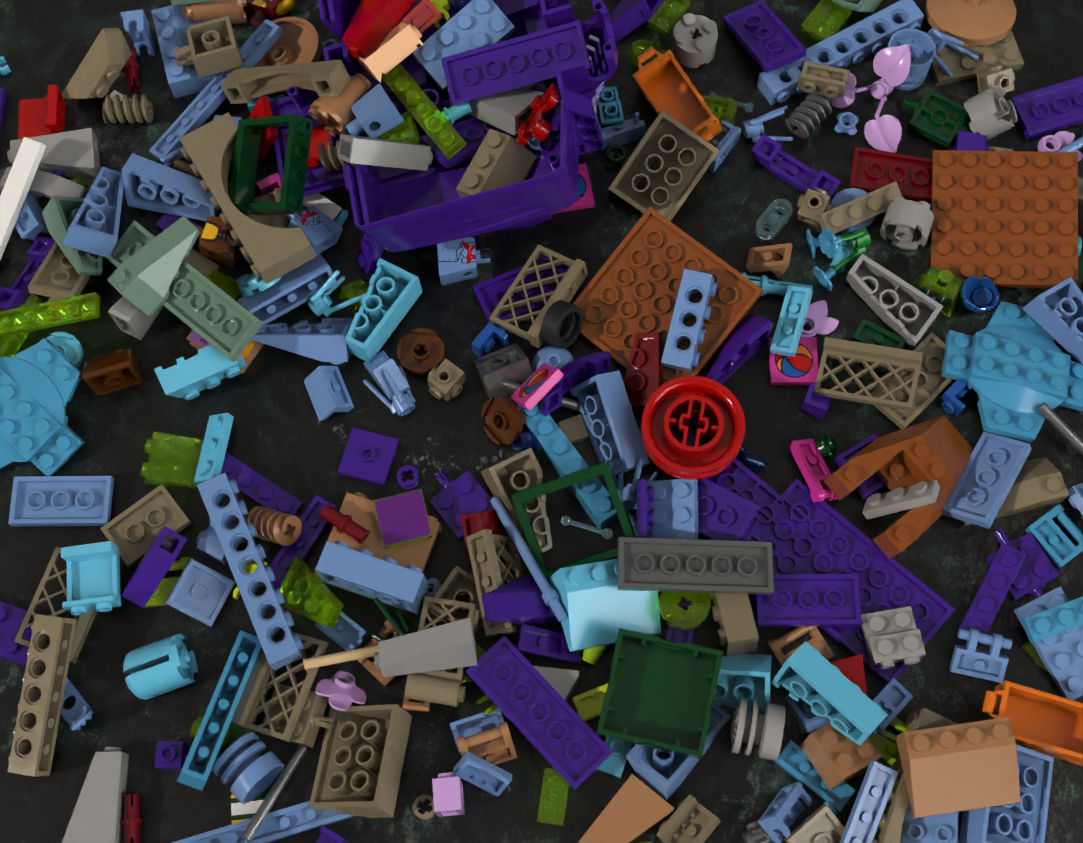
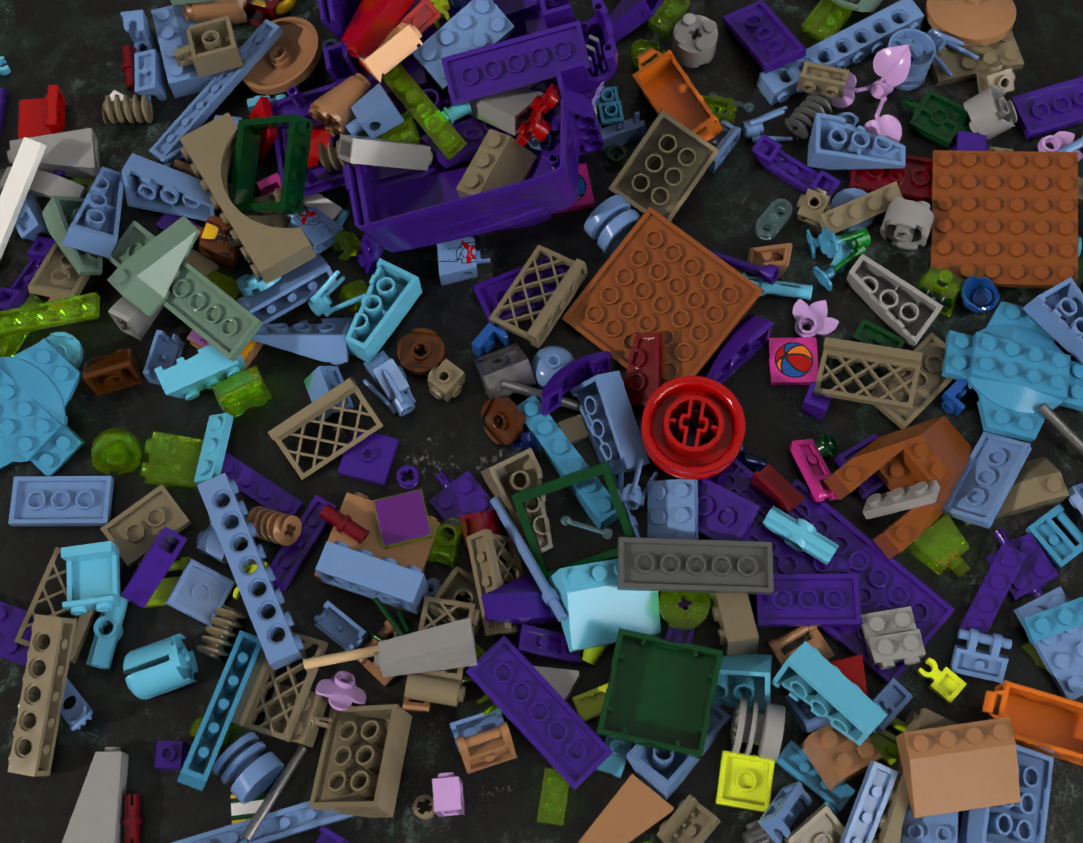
dark tan wedge [61,28,132,99] -> none
dark tan arch [221,60,351,104] -> none
clear neon green wing [280,556,344,629] -> none
medium blue plate [453,751,512,797] -> none
dark pink tile [509,363,564,410] -> none
black tyre [541,300,583,349] -> none
dark purple plate [636,479,655,538] -> none
medium blue brick [661,269,717,373] -> none
medium azure plate [770,285,813,357] -> none
none -> medium azure piece [86,592,129,670]
none -> clear neon green cylinder [91,428,142,475]
none -> medium blue hinge [134,49,167,101]
none -> medium blue hinge [143,330,186,385]
none -> dark tan piece [196,605,247,662]
none -> clear neon green slope [212,366,272,417]
none -> dark tan fence [267,376,384,480]
none -> clear neon green tile [333,230,361,260]
none -> clear neon green piece [429,517,463,569]
none -> medium blue wheel [584,194,642,255]
none -> dark purple piece [707,248,779,285]
none -> neon yellow plate [715,750,775,812]
none -> dark red panel [750,463,805,515]
none -> medium azure piece [762,506,839,565]
none -> medium blue wedge [807,113,906,170]
none -> clear neon green torso [907,514,971,578]
none -> neon yellow plate [917,658,966,705]

